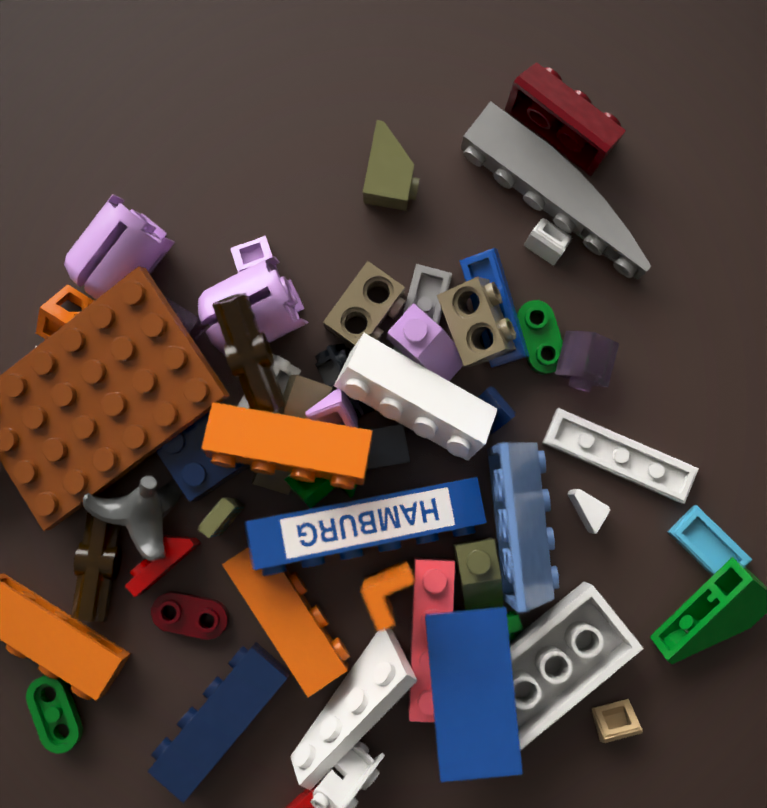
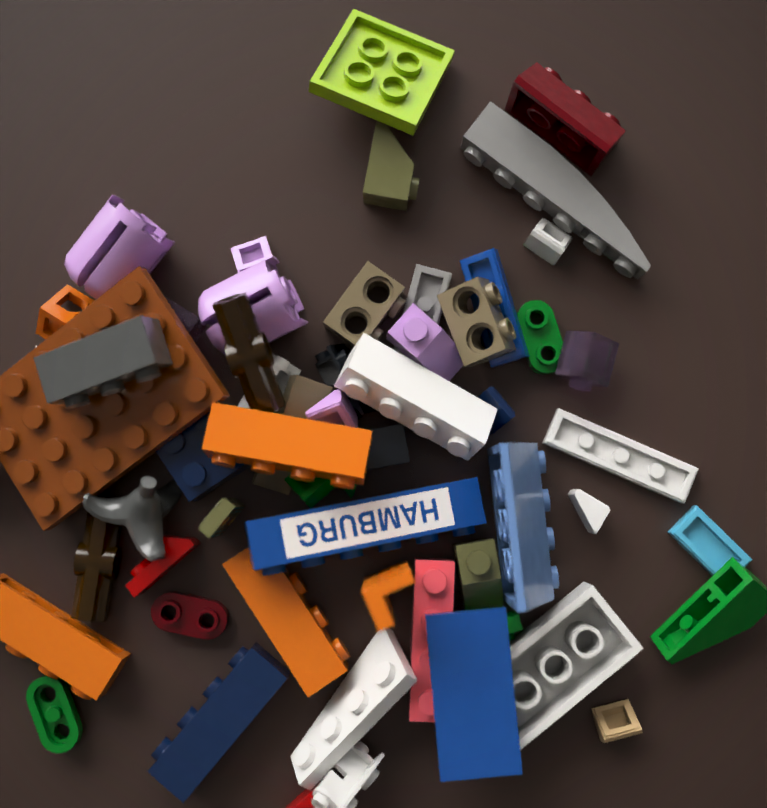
none -> dark grey brick [34,315,173,409]
none -> lime plate [308,9,455,136]

